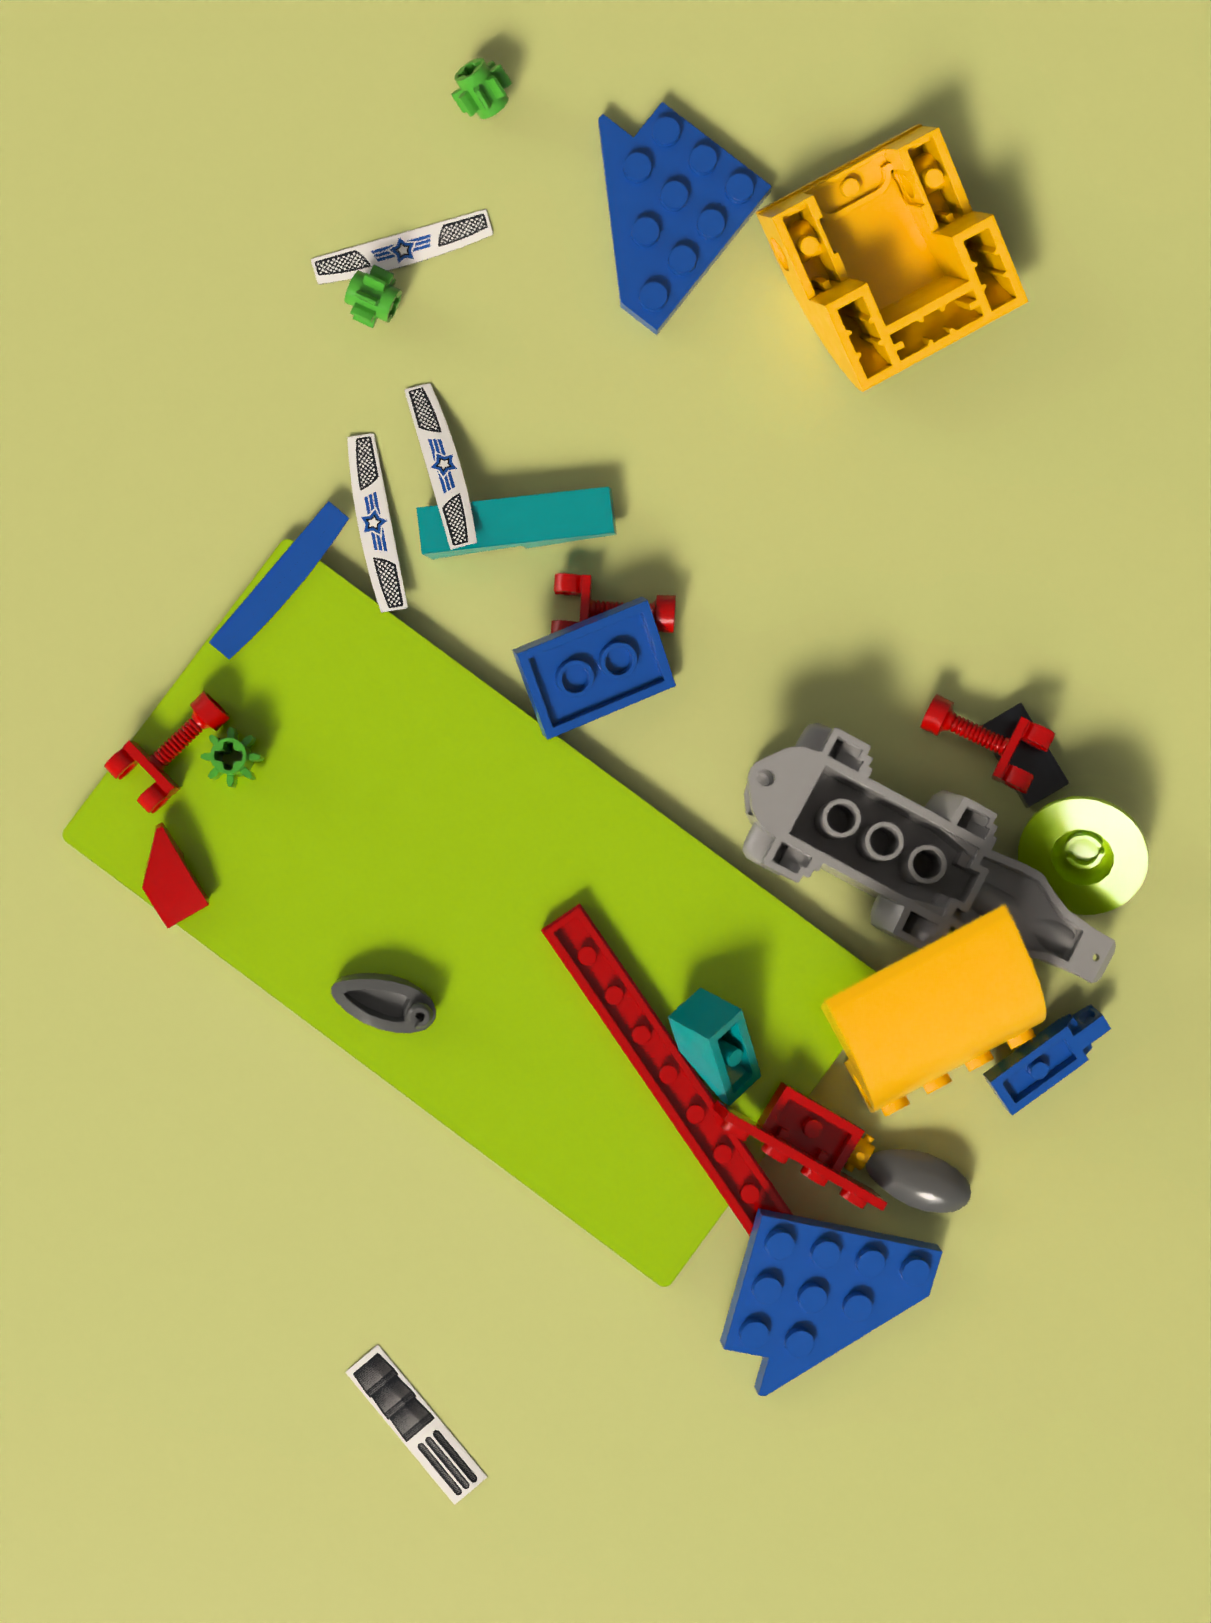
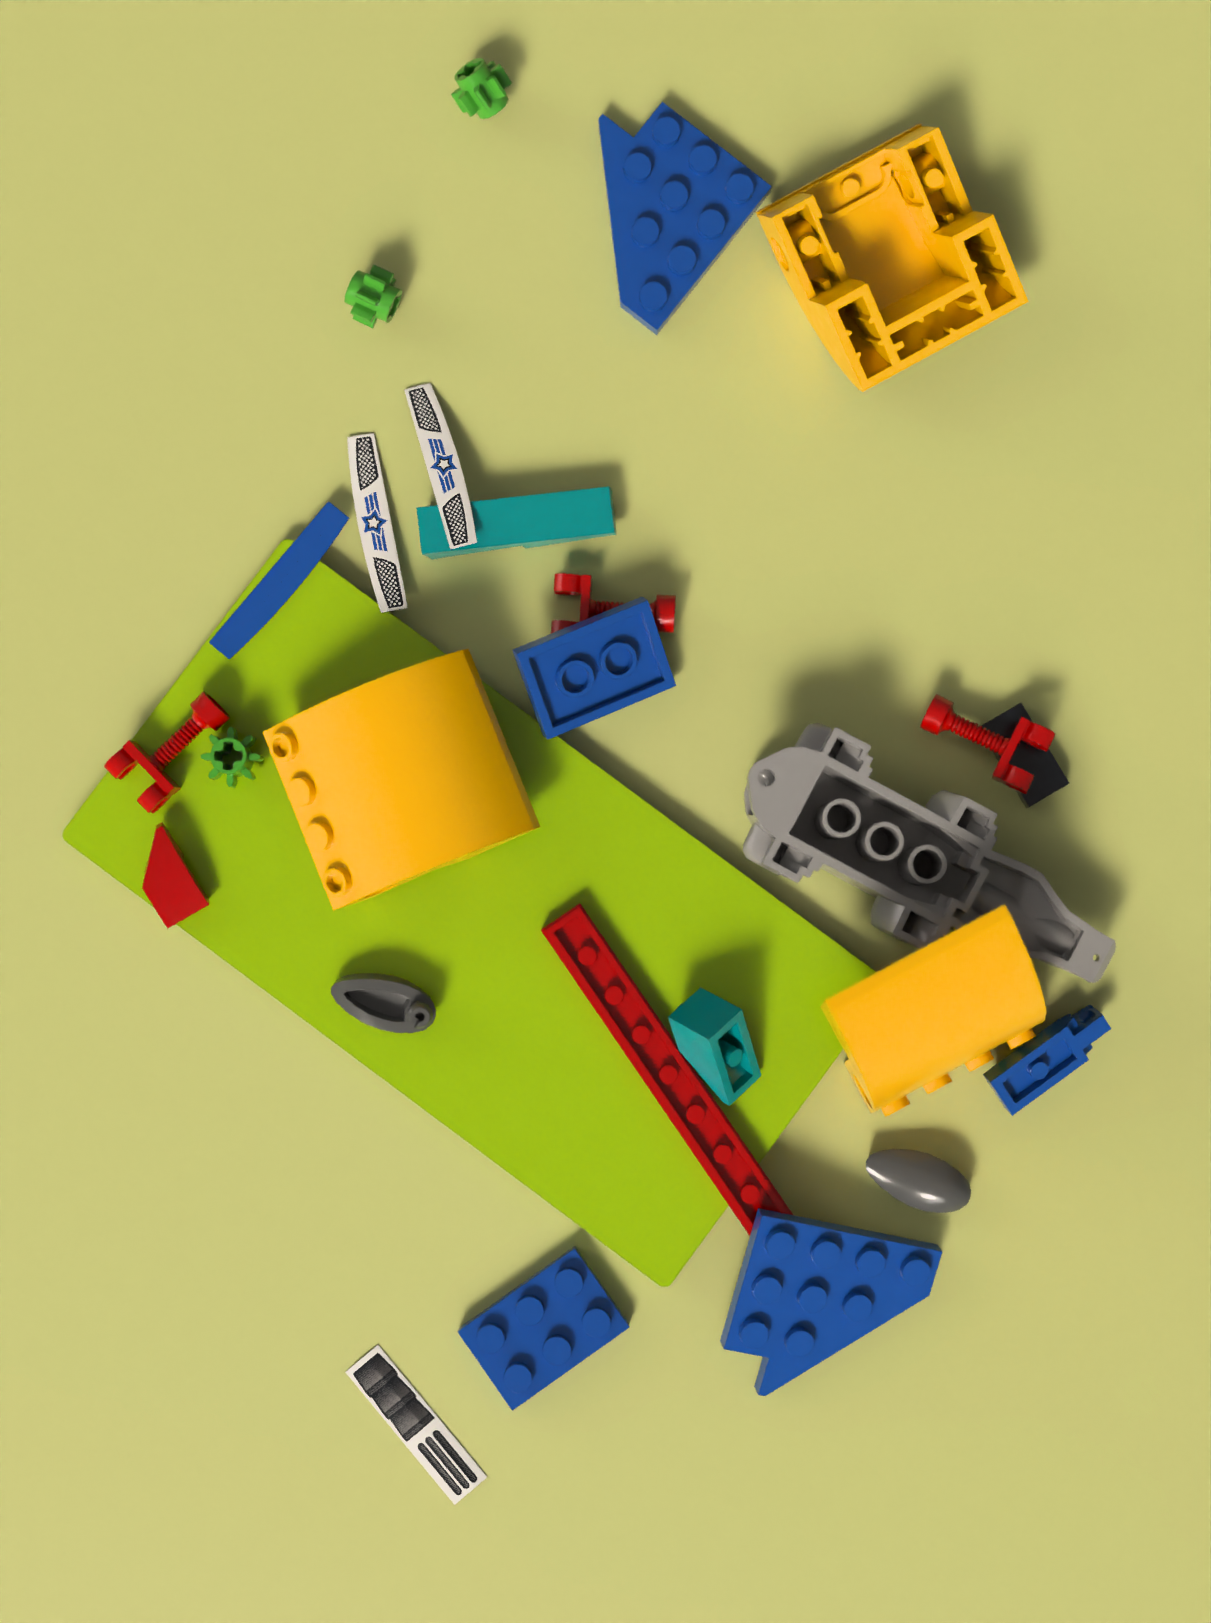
white sticker [311,209,493,284] -> none
red bracket [713,1082,888,1211] -> none
yellow piece [844,1134,875,1172] -> none
lime hat [1018,796,1149,915] -> none
none -> yellow slope [263,649,540,911]
none -> blue plate [457,1246,630,1411]

